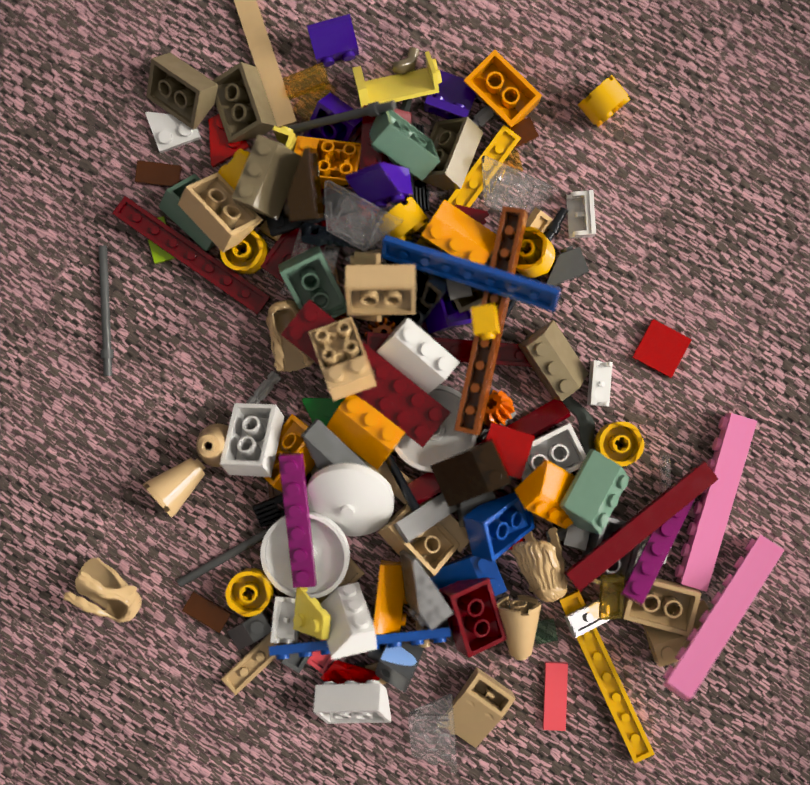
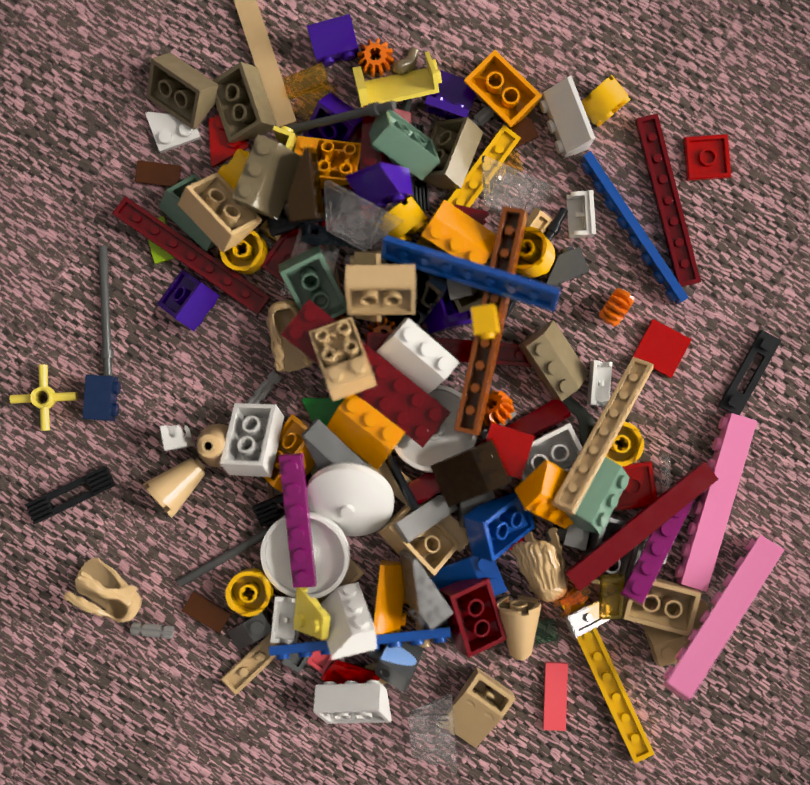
none -> light yellow bar [10,365,78,431]
none -> black container [24,466,116,524]
none -> dark blue brick [82,375,121,421]
none -> light grey axle [130,622,174,639]
none -> dark purple slope [157,269,220,331]
none -> white hinge [160,425,195,451]
none -> orange gear [357,38,394,77]
none -> white slope [539,76,595,158]
none -> tan tile [552,357,654,515]
none -> clear orange plate [553,586,591,618]
none -> blue plate [580,151,689,305]
none -> orange gear [599,288,634,327]
none -> red tile [614,461,657,511]
none -> dark red plate [635,113,701,287]
none -> red tile [683,134,731,181]
none -> black container [718,330,781,415]

